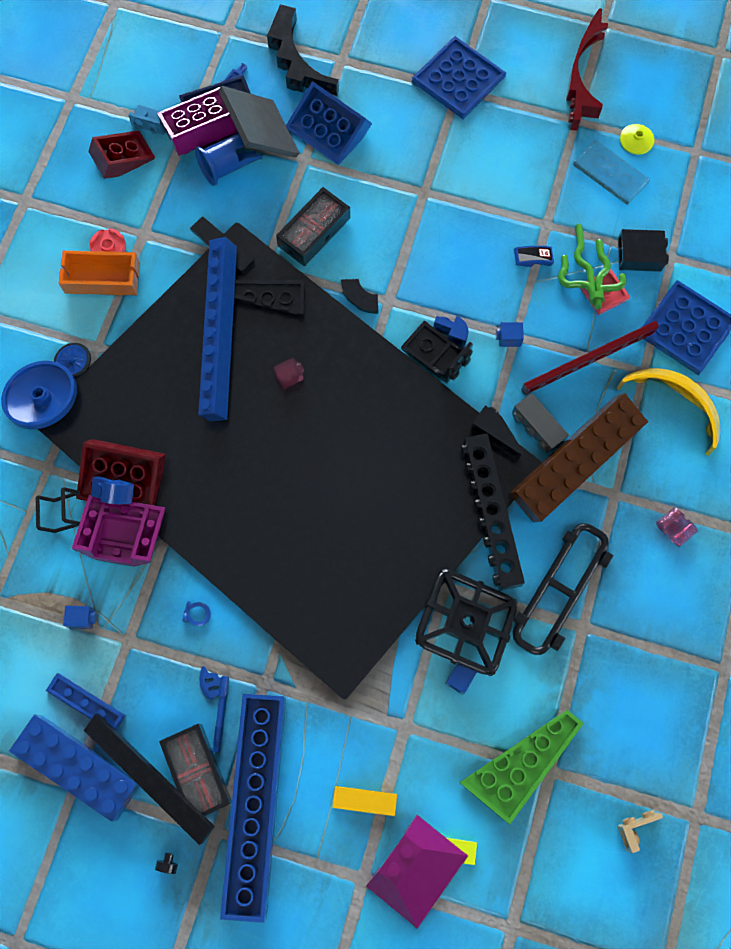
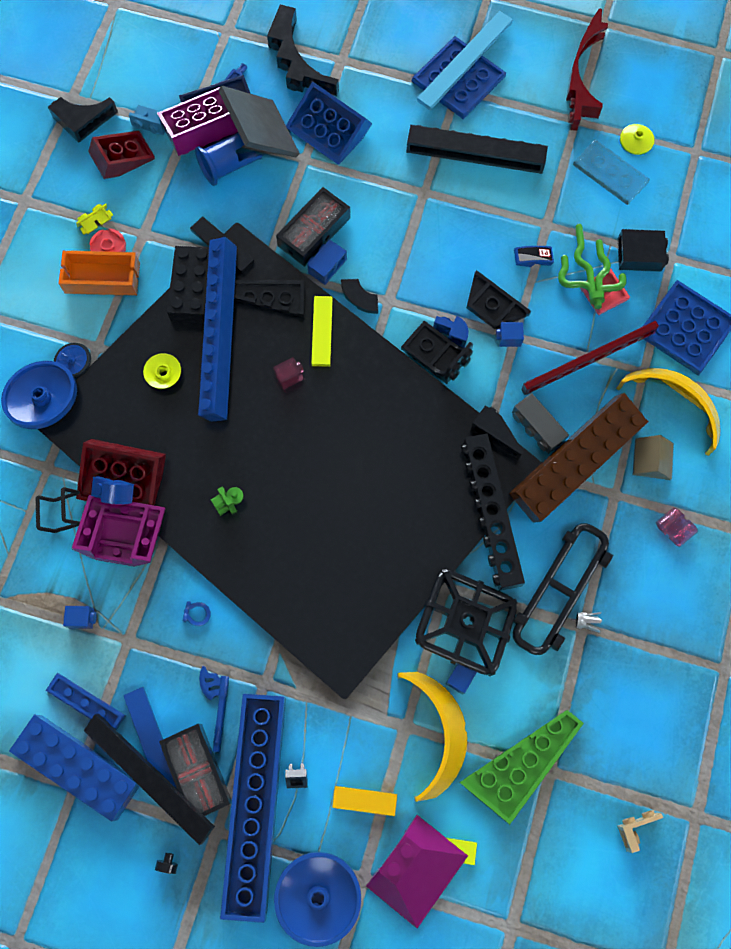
none -> black arch [48,97,118,142]
none -> neon yellow hinge [76,203,113,235]
none -> blue tile [123,687,177,814]
none -> neon yellow dish [143,353,181,389]
none -> black brick [167,246,209,324]
none -> bright green hips [211,486,244,516]
none -> blue dish [274,852,361,947]
none -> black tile [285,763,308,788]
none -> blue brick [307,239,347,285]
none -> neon yellow tile [312,296,333,367]
none -> yellow windscreen [397,672,467,802]
none -> black brick [406,124,548,174]
none -> medium azure tile [417,11,513,111]
none -> black wing [466,270,531,329]
none -> flat silver piece [571,612,602,633]
none -> dark tan slope [633,435,674,480]

